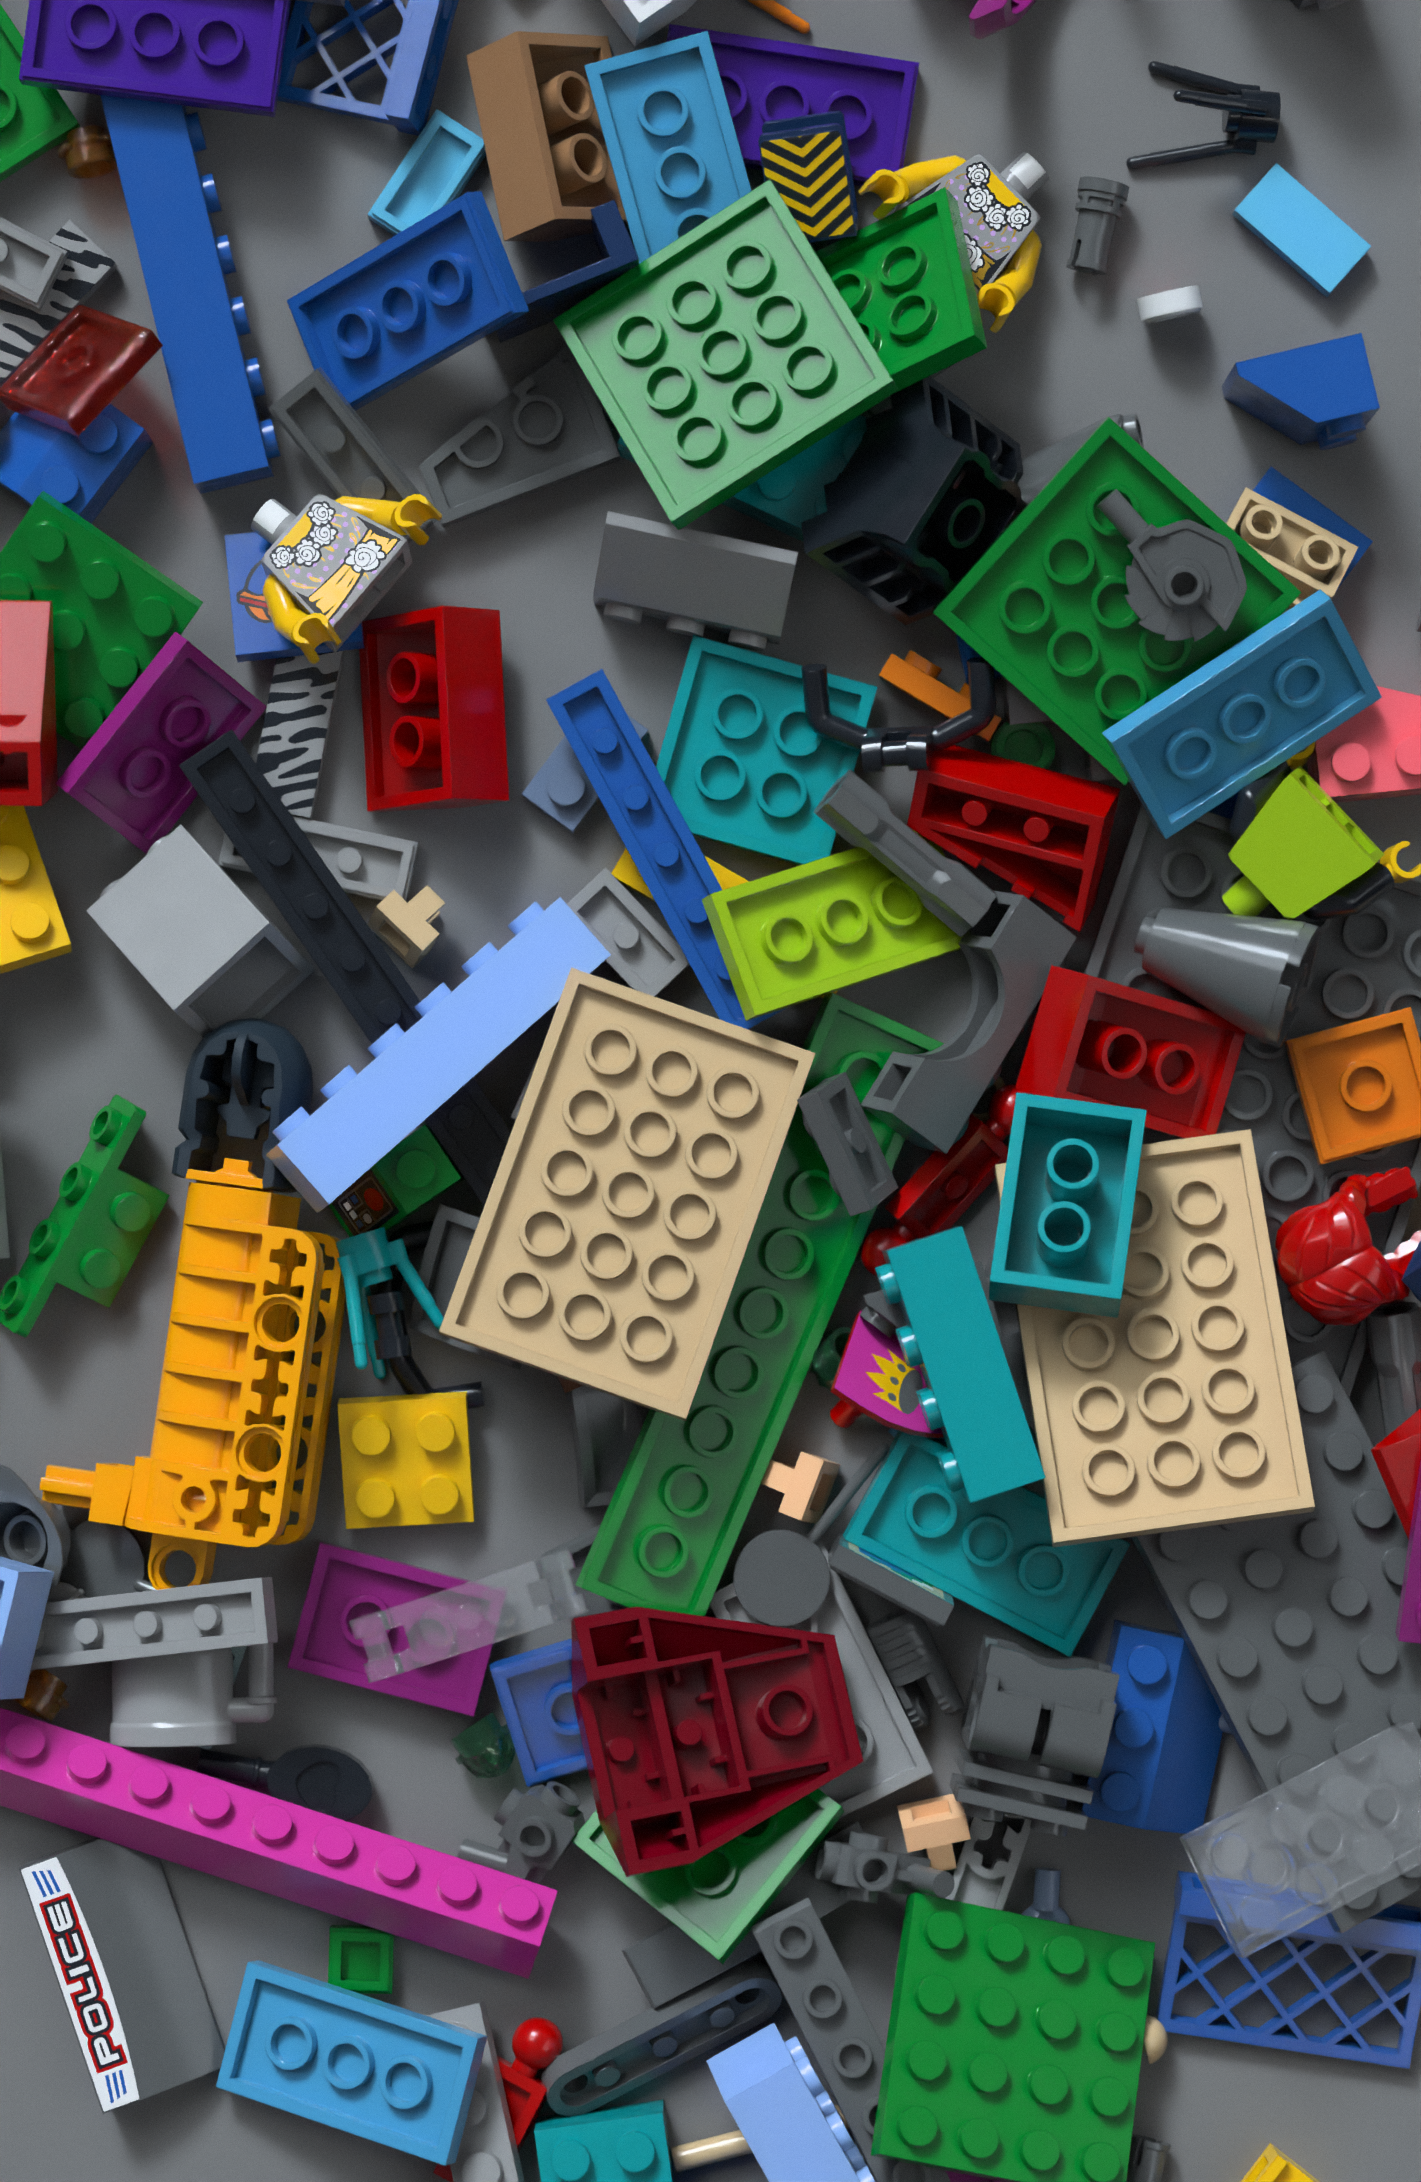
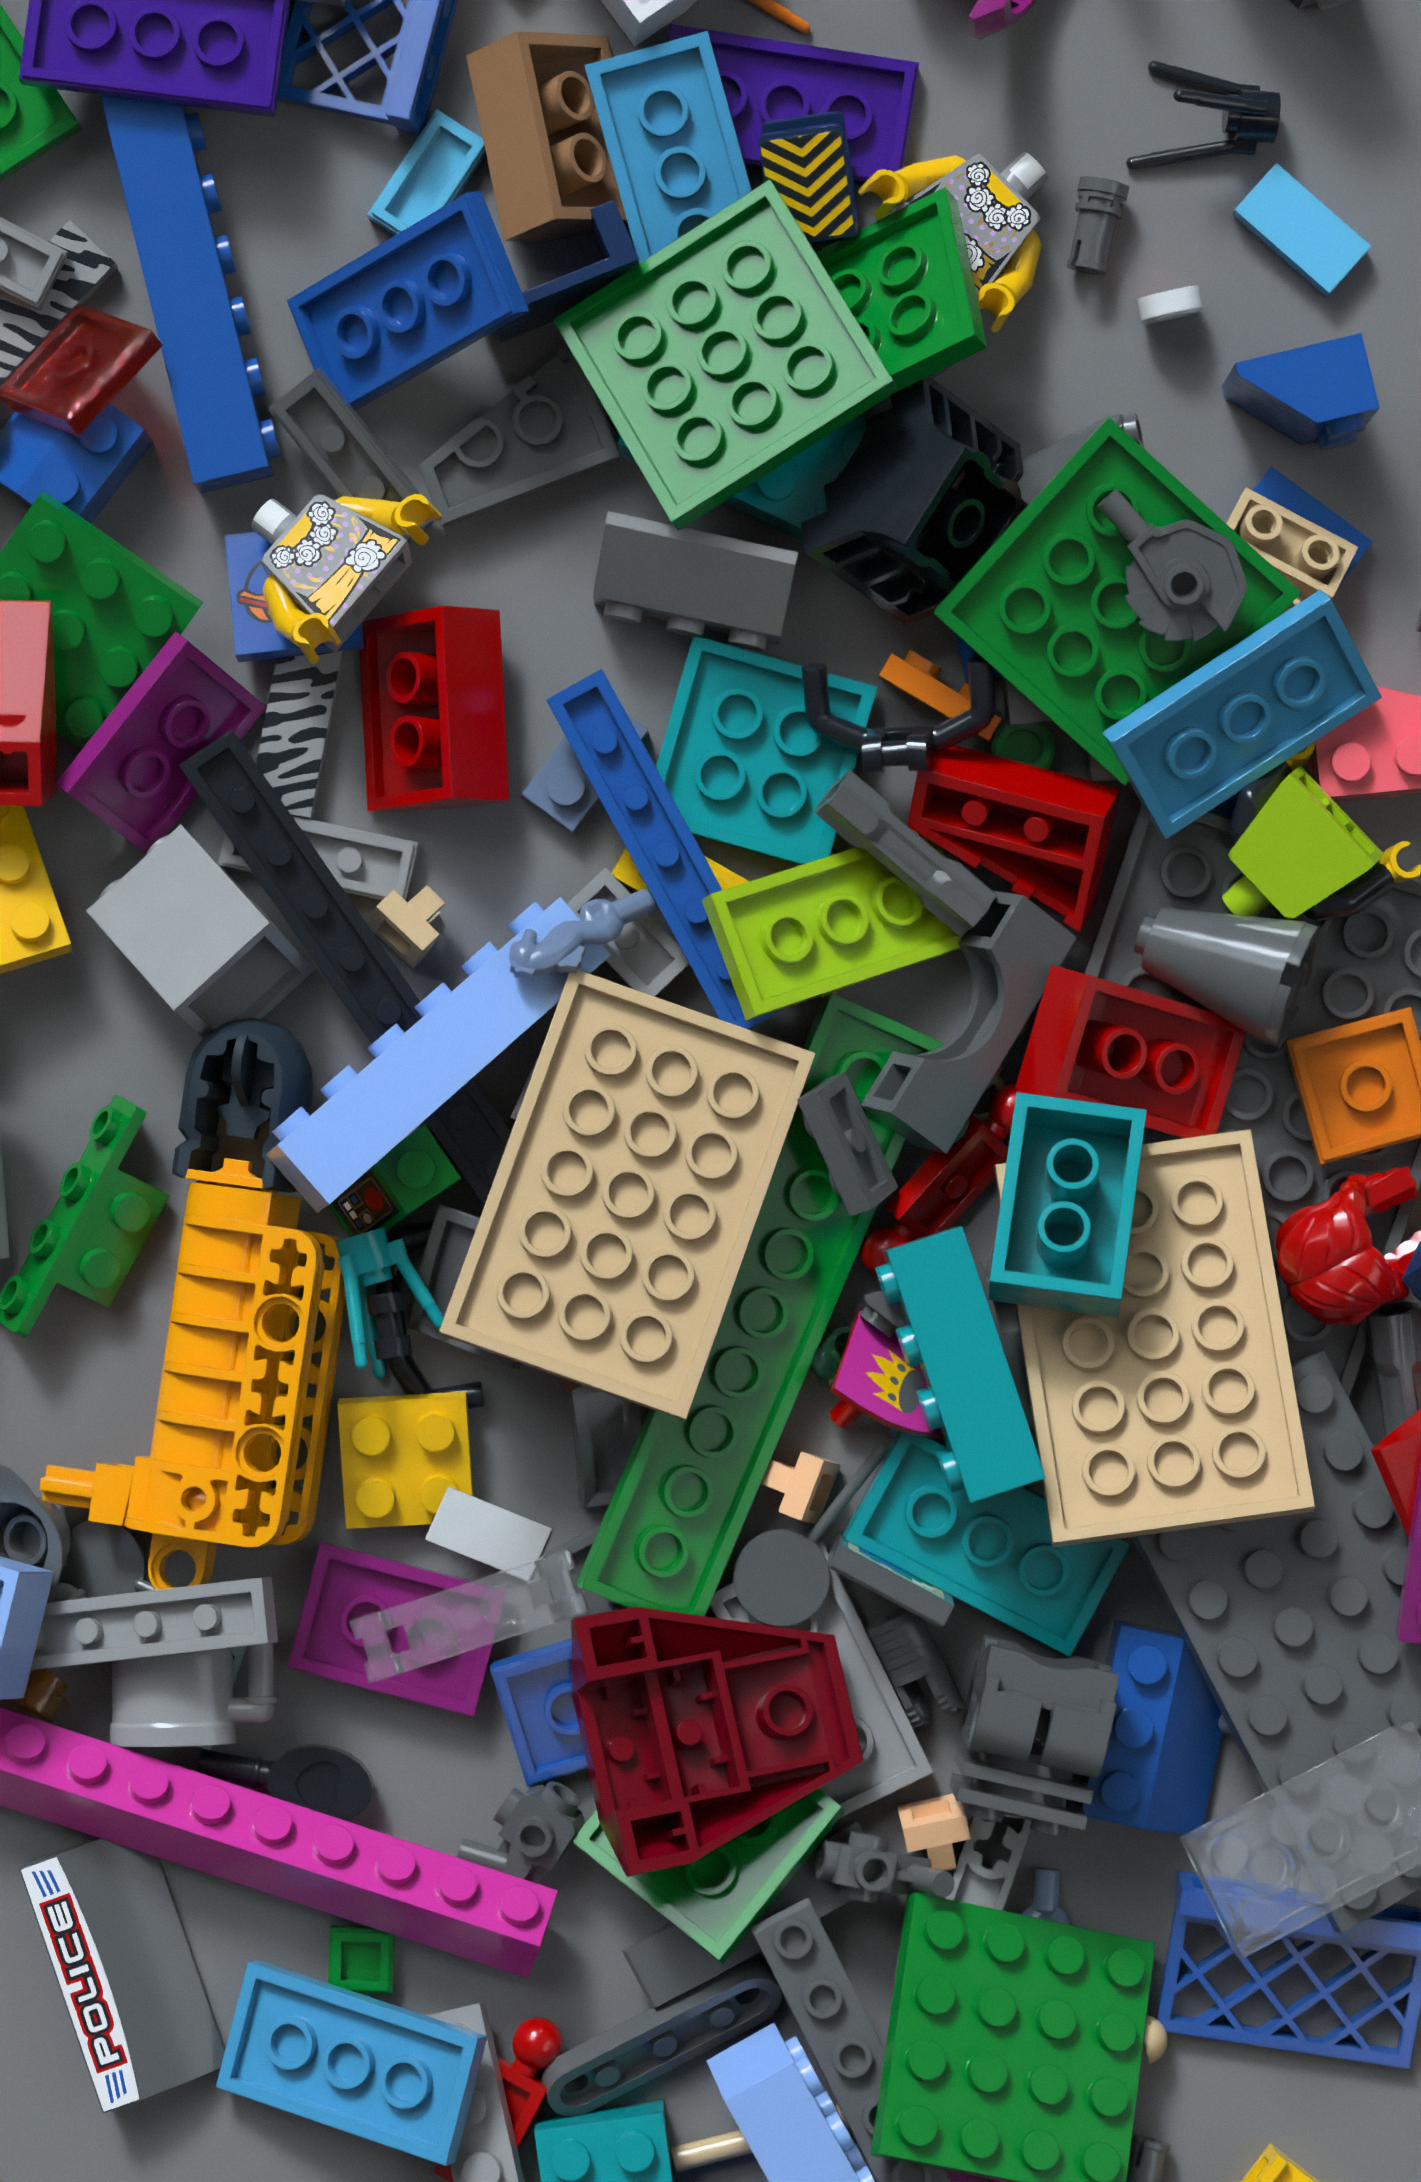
clear orange plate [57,125,117,179] -> none
clear green plate [450,1712,516,1778] -> none
none -> white sticker [425,1486,552,1581]
none -> sand blue animal [509,888,656,980]

